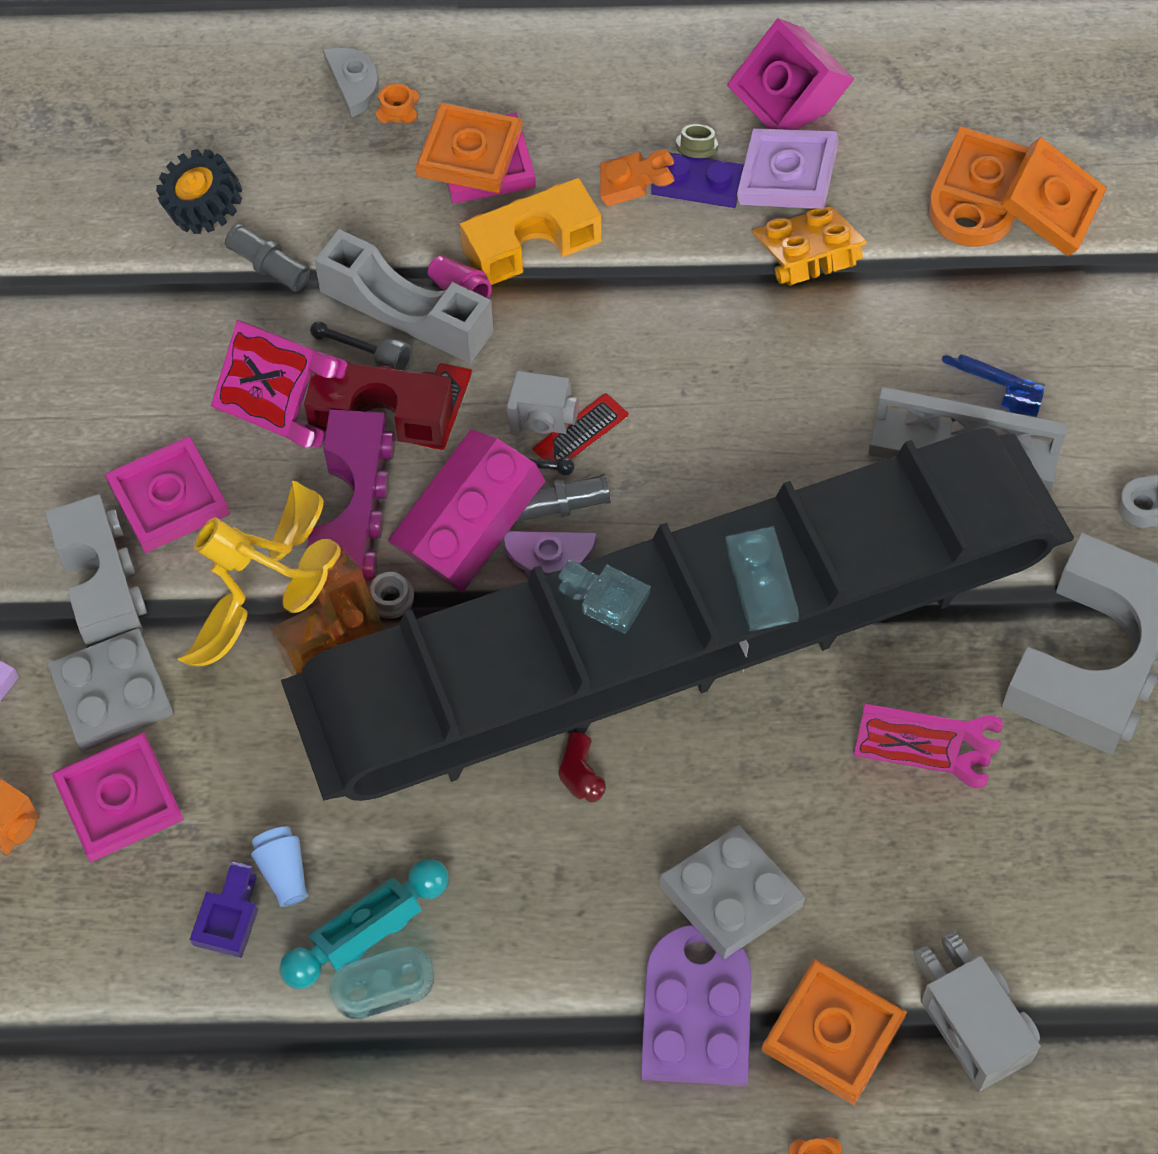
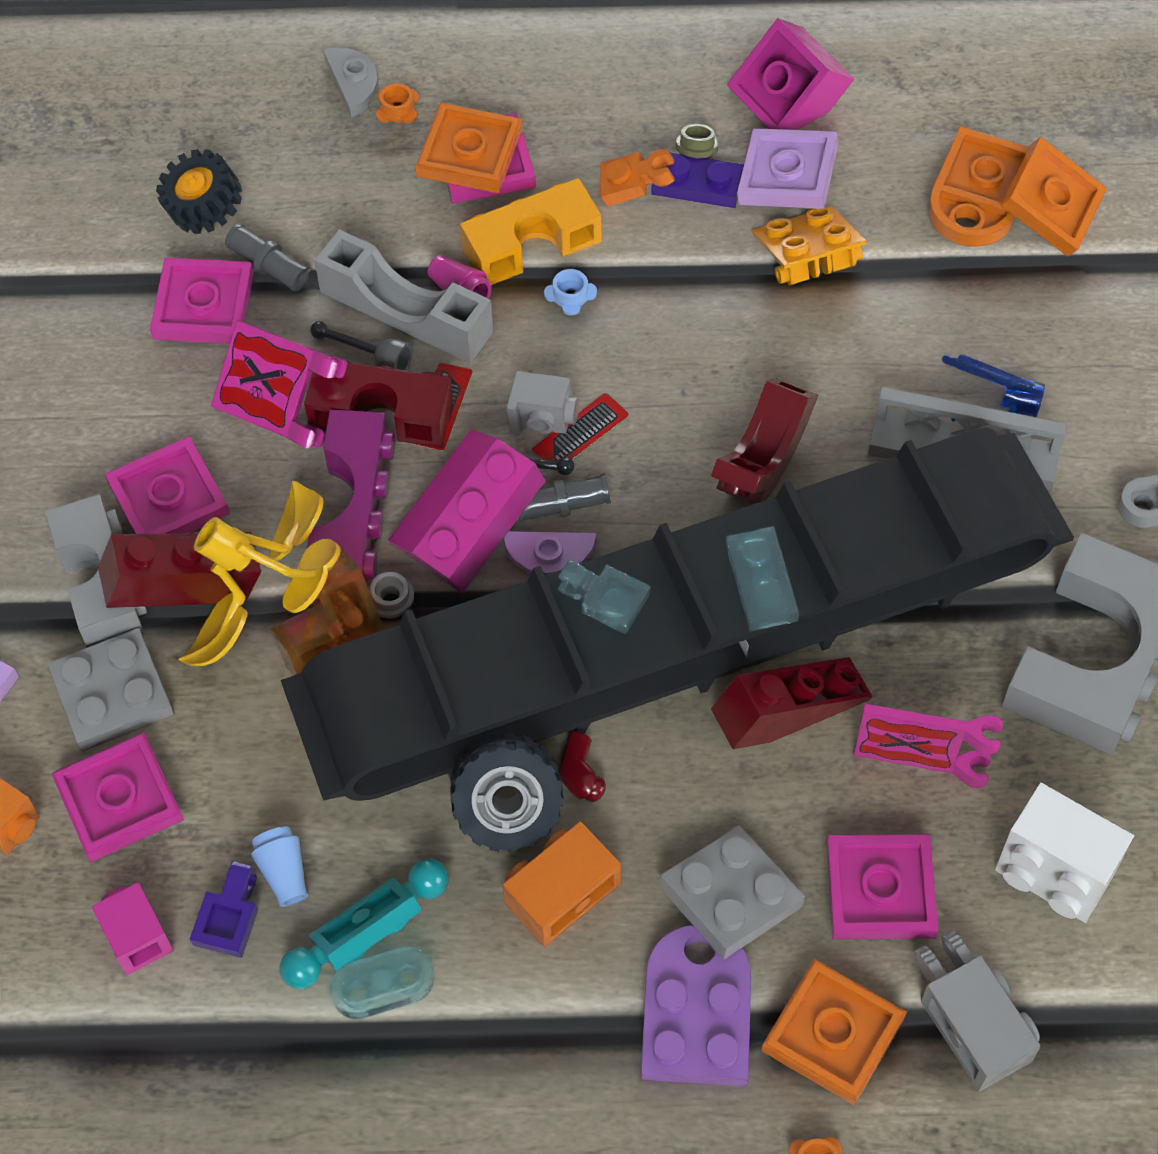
none -> dark pink brick [91,882,173,976]
none -> dark red brick [98,532,262,608]
none -> dark pink plate [150,257,254,344]
none -> black wheel [450,733,564,852]
none -> orange brick [502,821,622,948]
none -> light blue plate [544,269,597,315]
none -> dark red arch [711,378,818,504]
none -> dark red slope [711,657,872,749]
none -> dark pink plate [826,834,938,940]
none -> white brick [995,782,1134,923]

